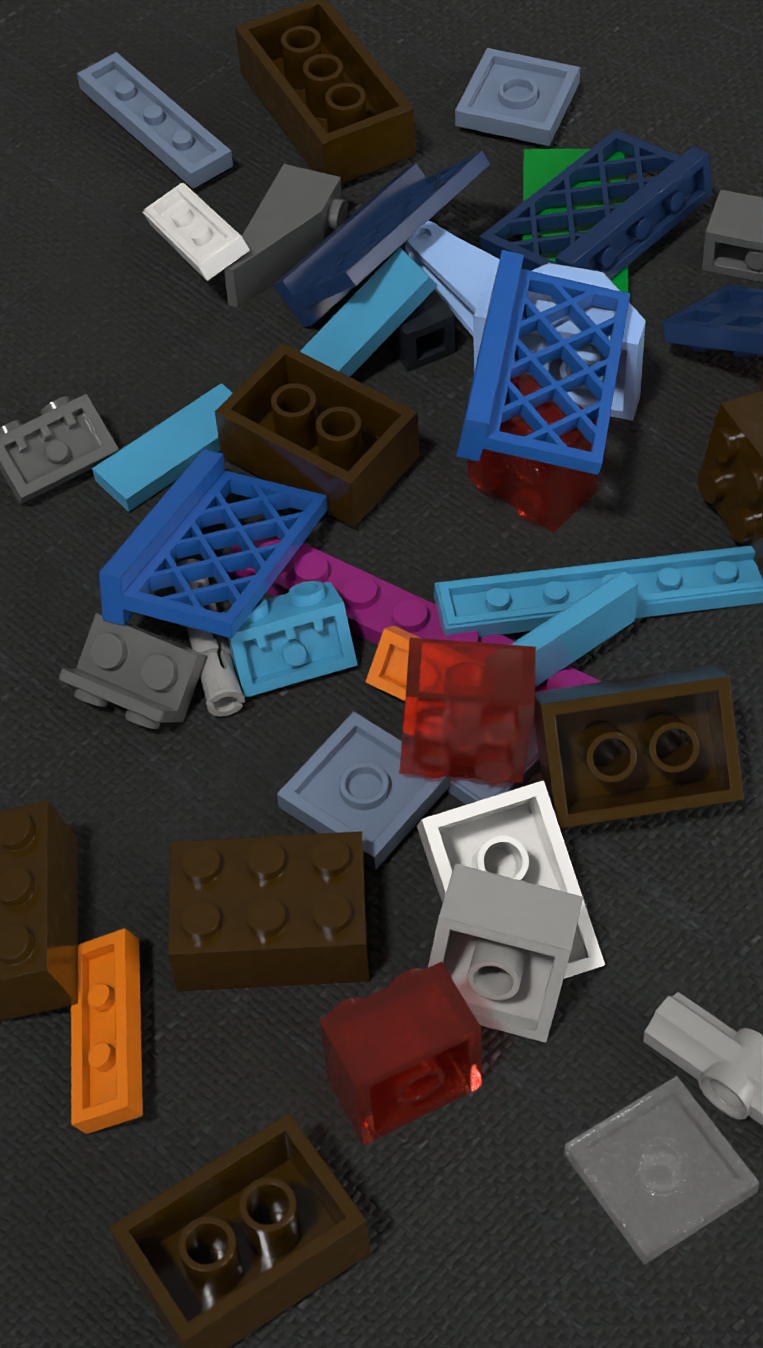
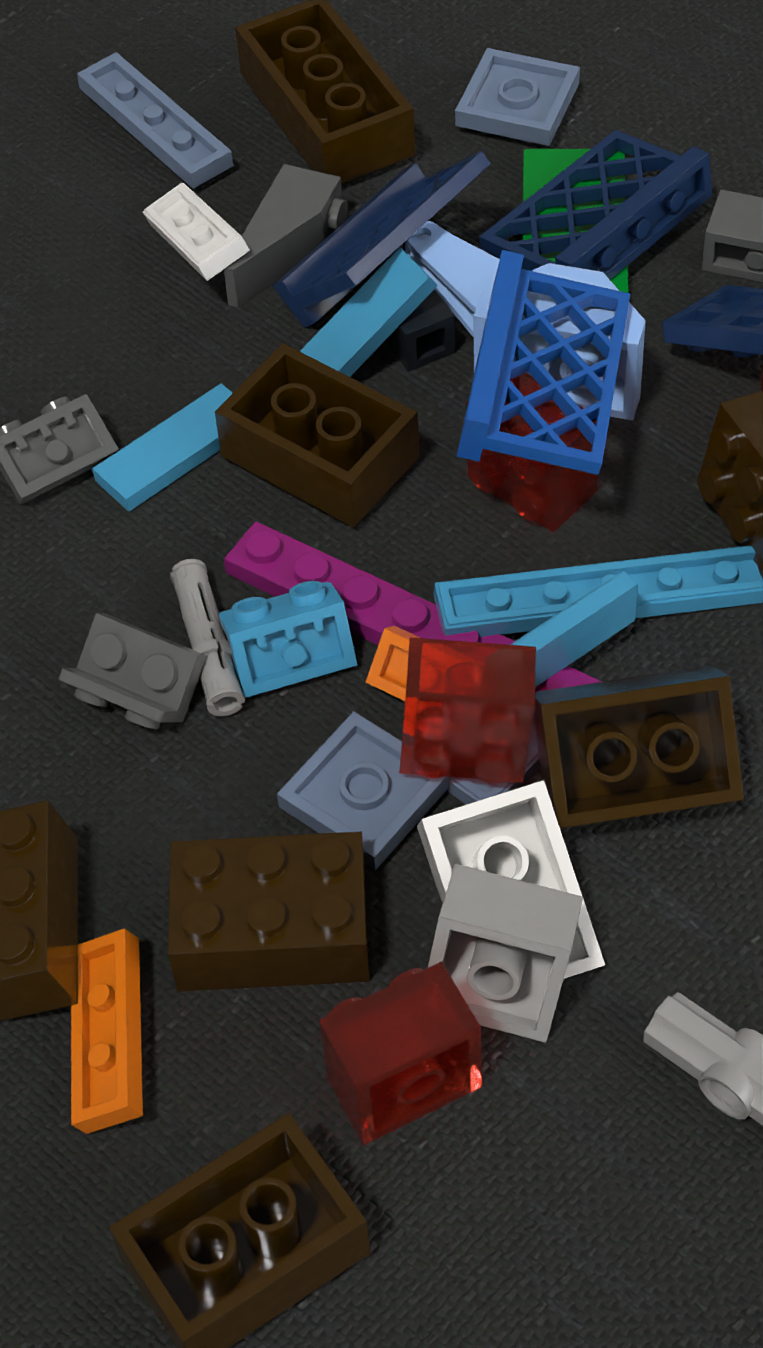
blue fence [99,449,328,638] -> none
clear plate [564,1076,759,1265] -> none

